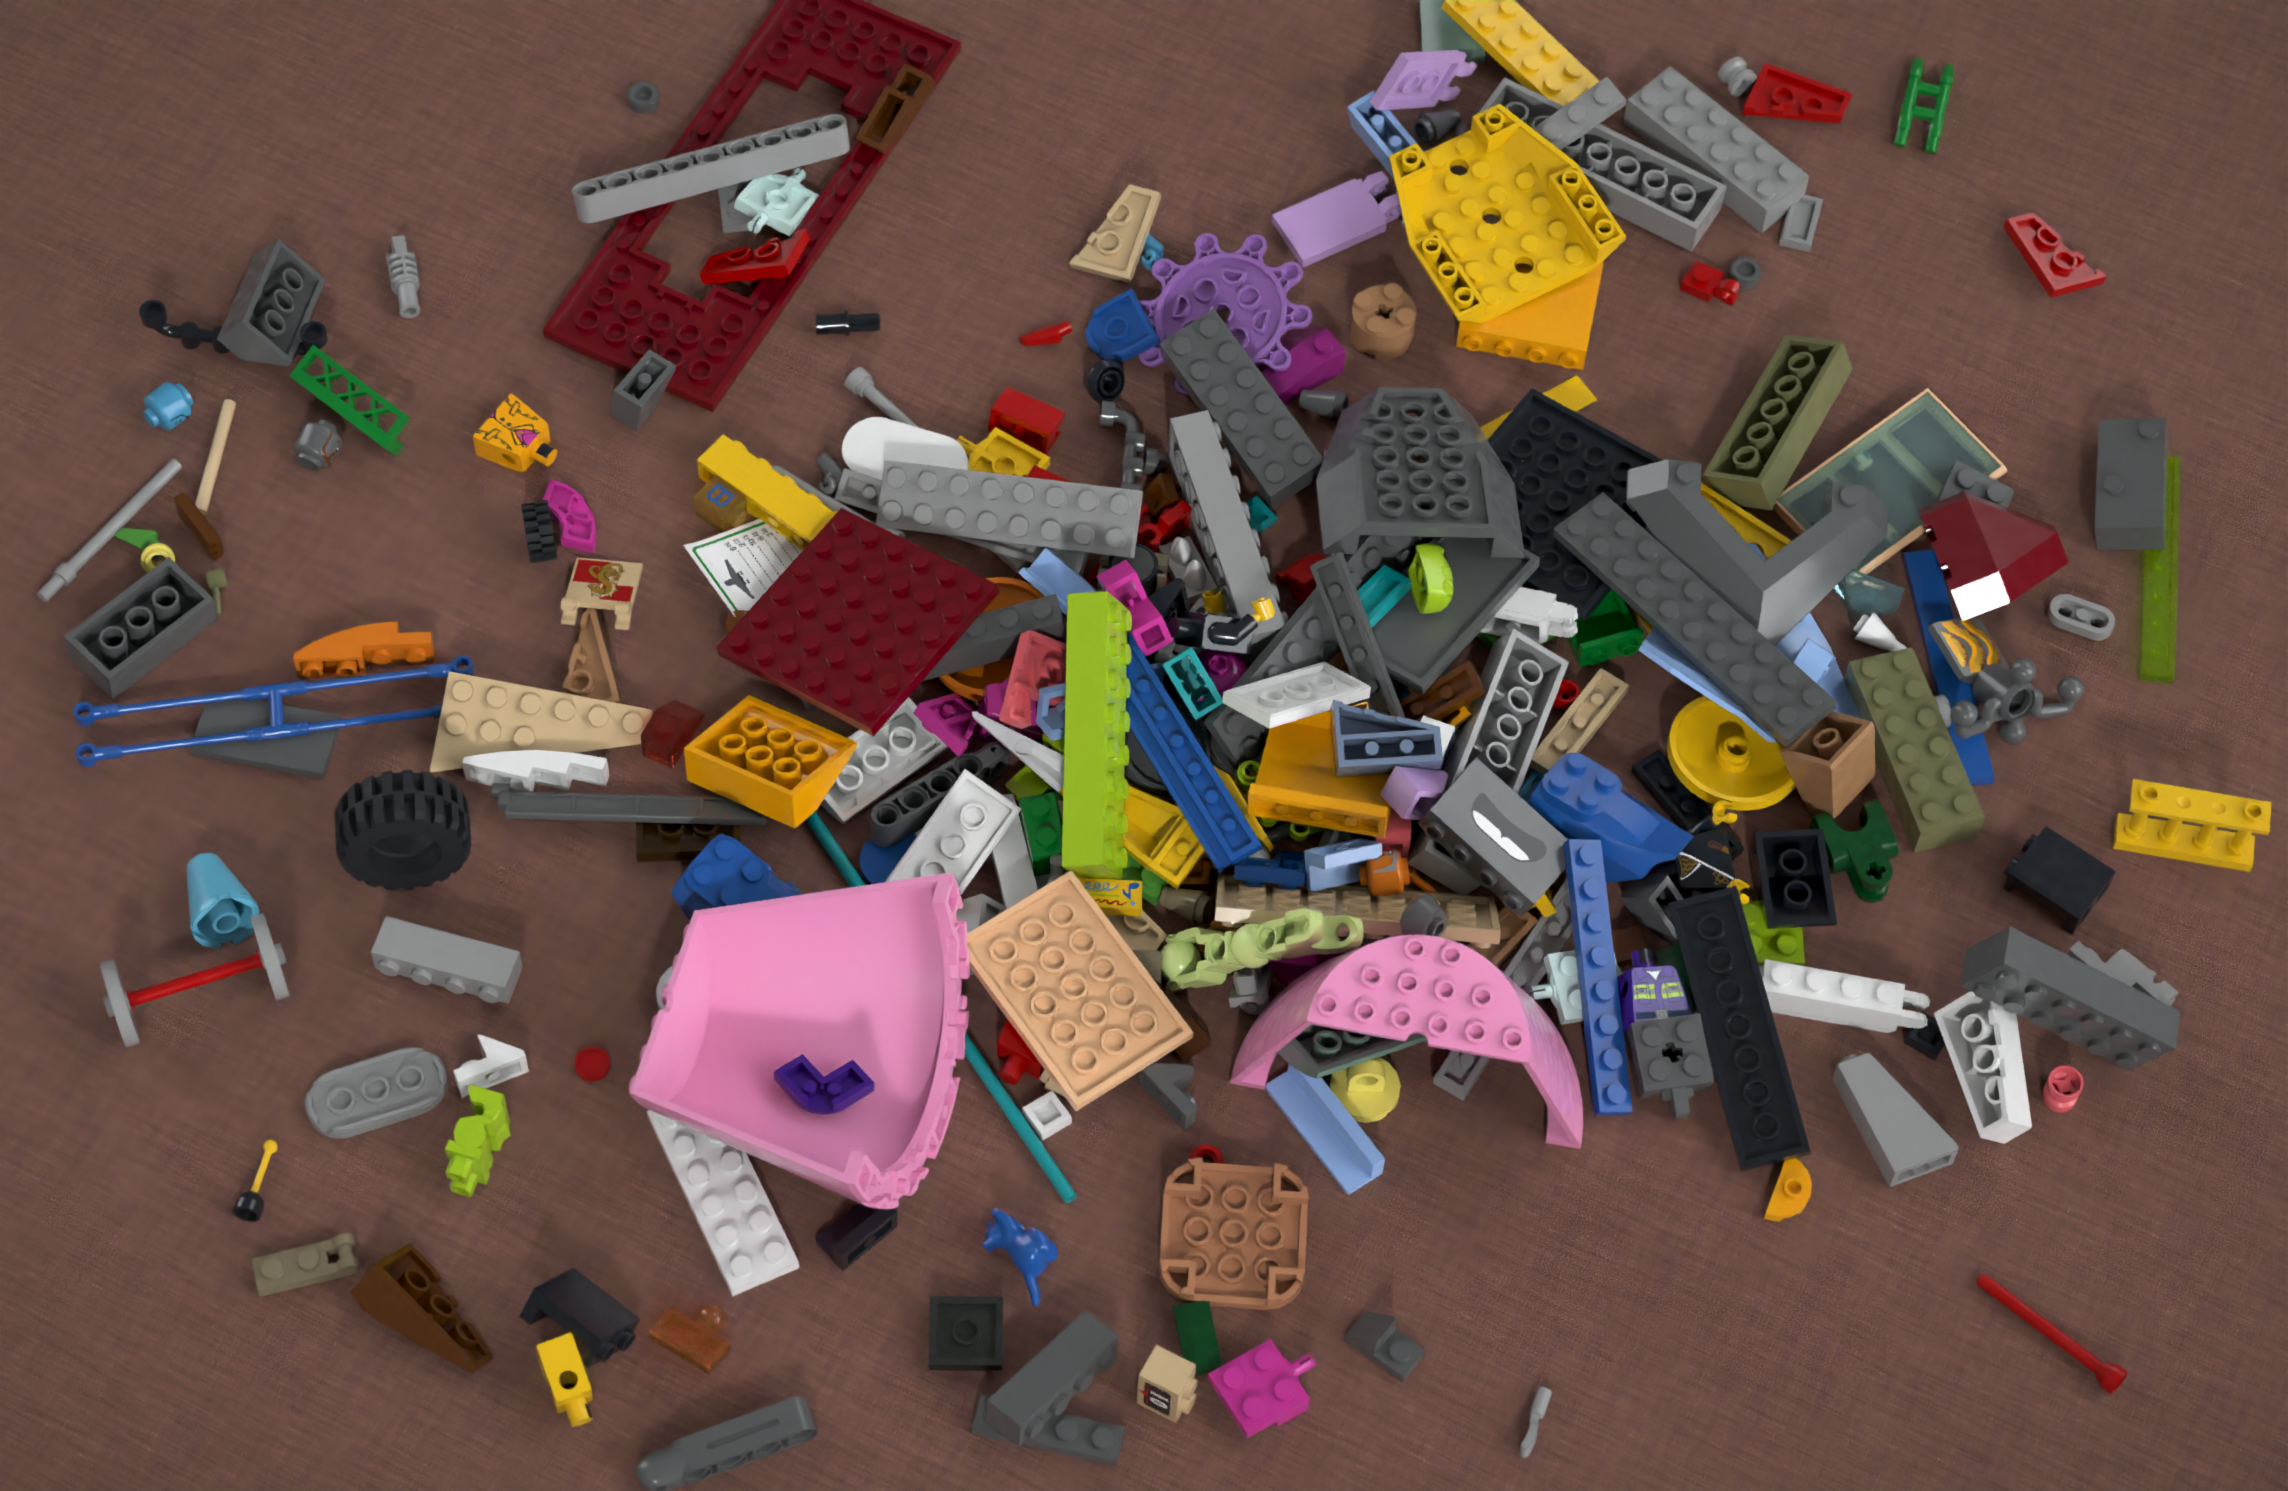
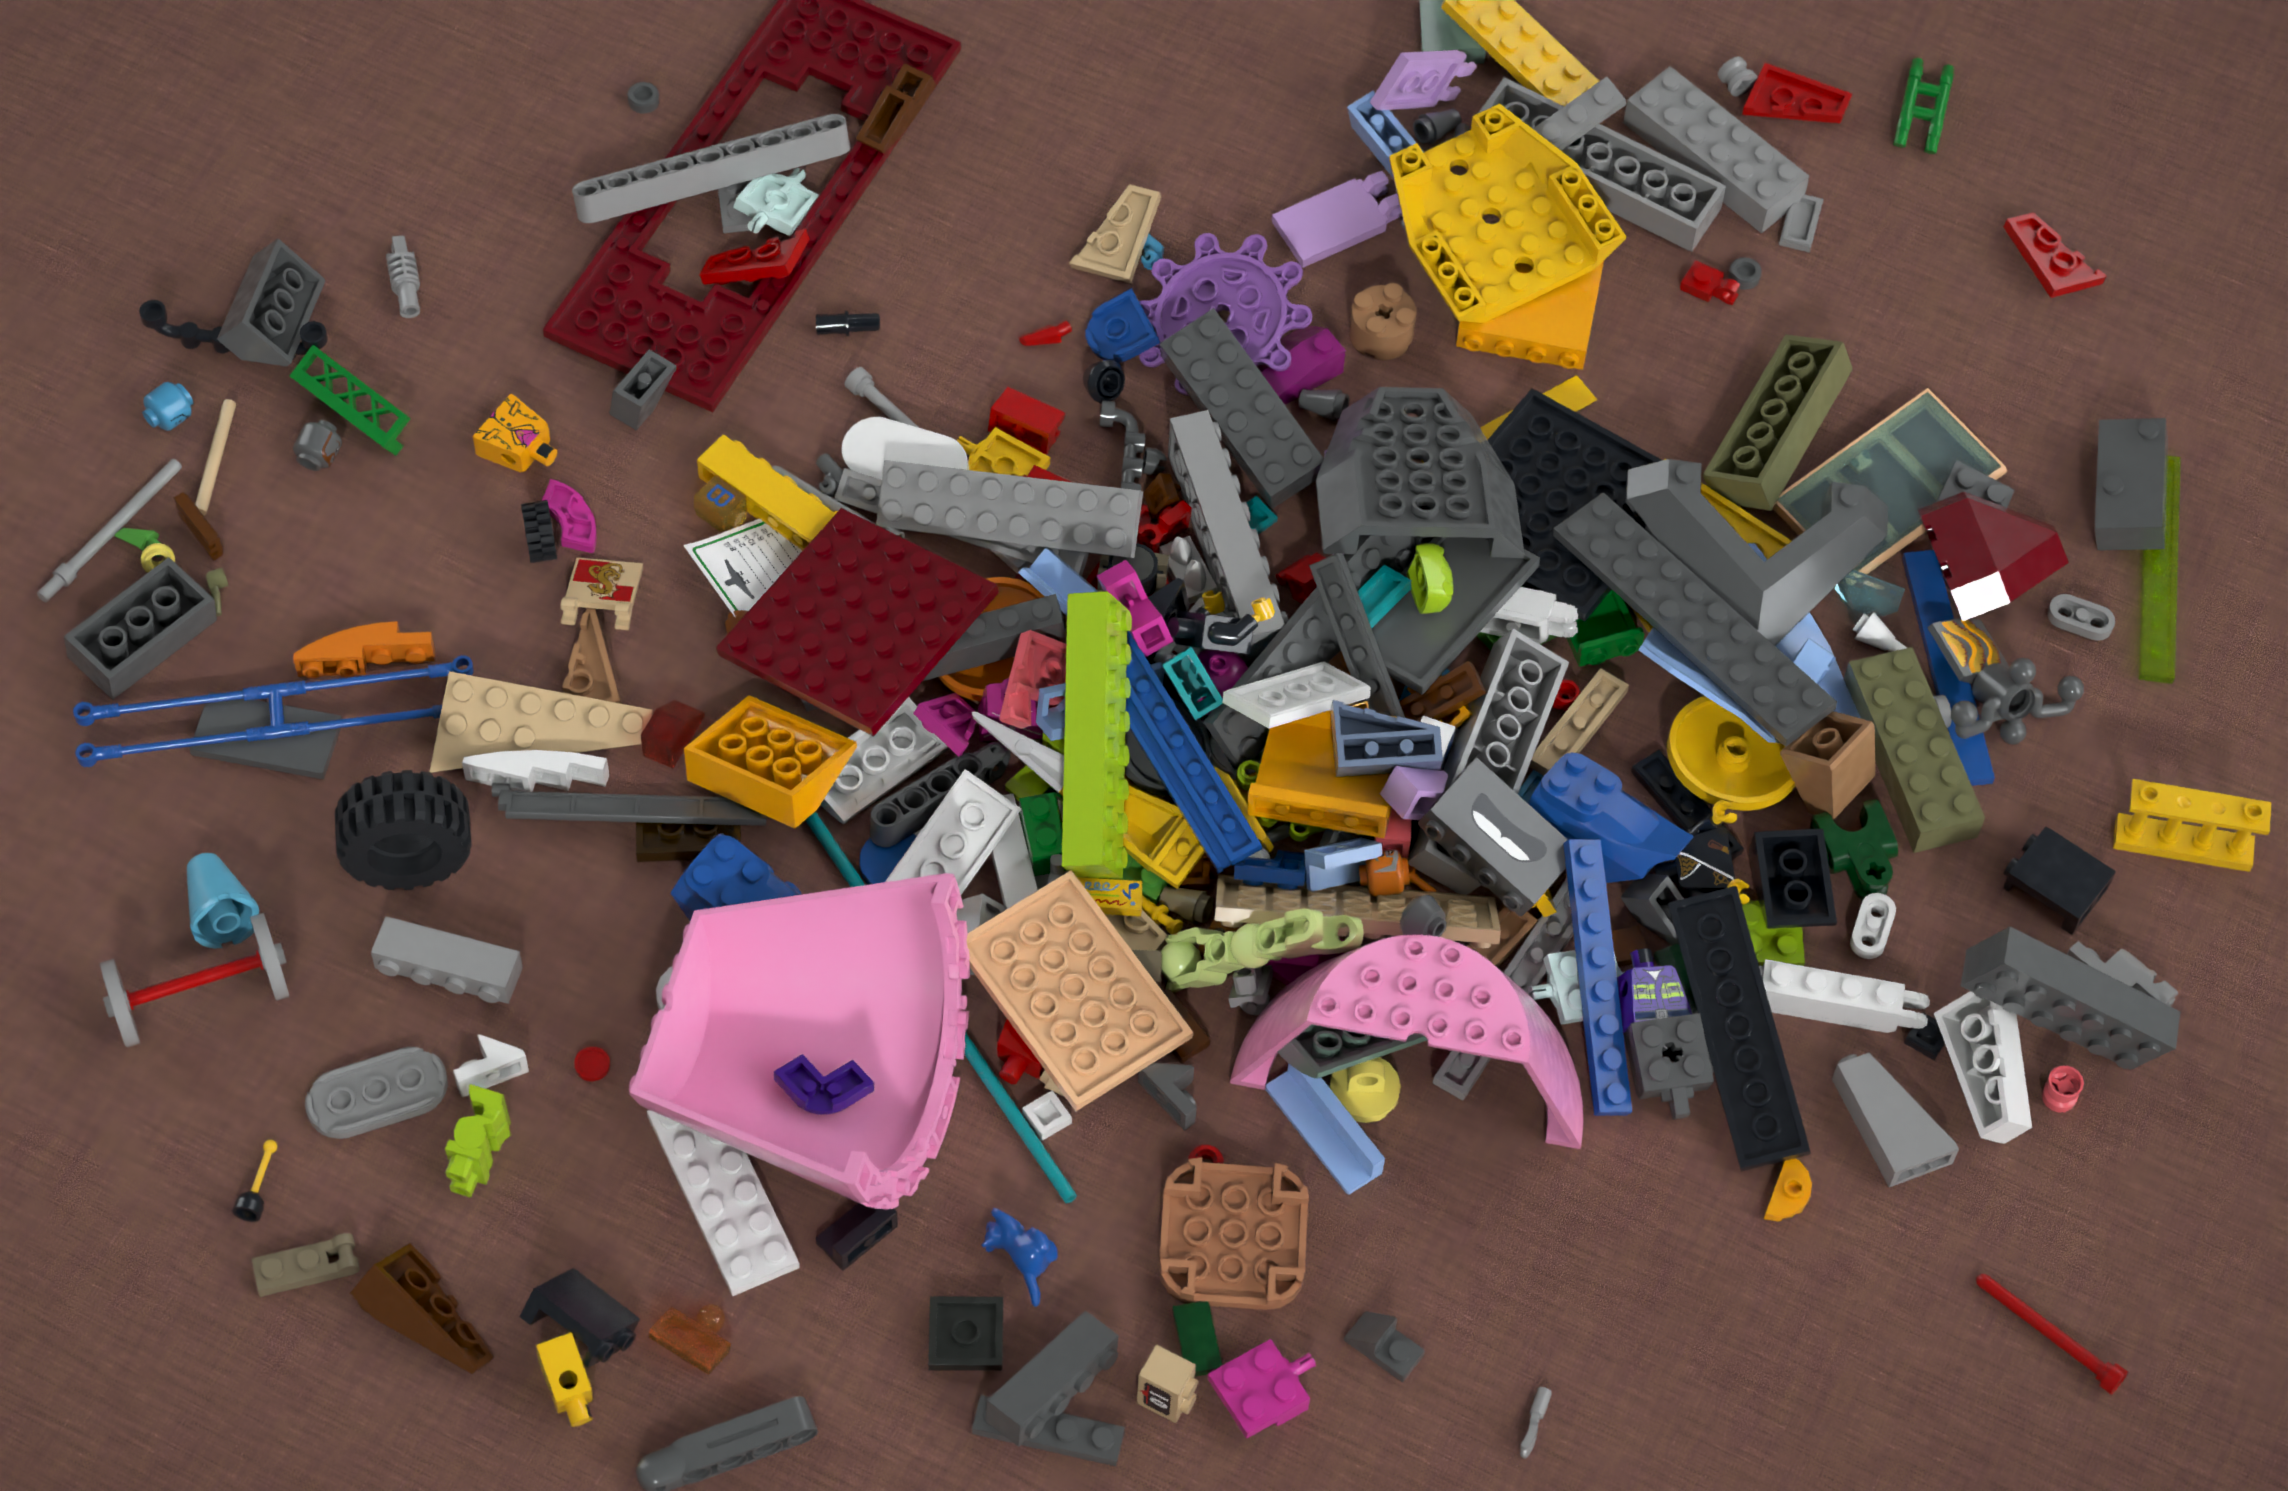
none -> yellow piece [1142,895,1183,934]
none -> white plate [1850,893,1896,959]

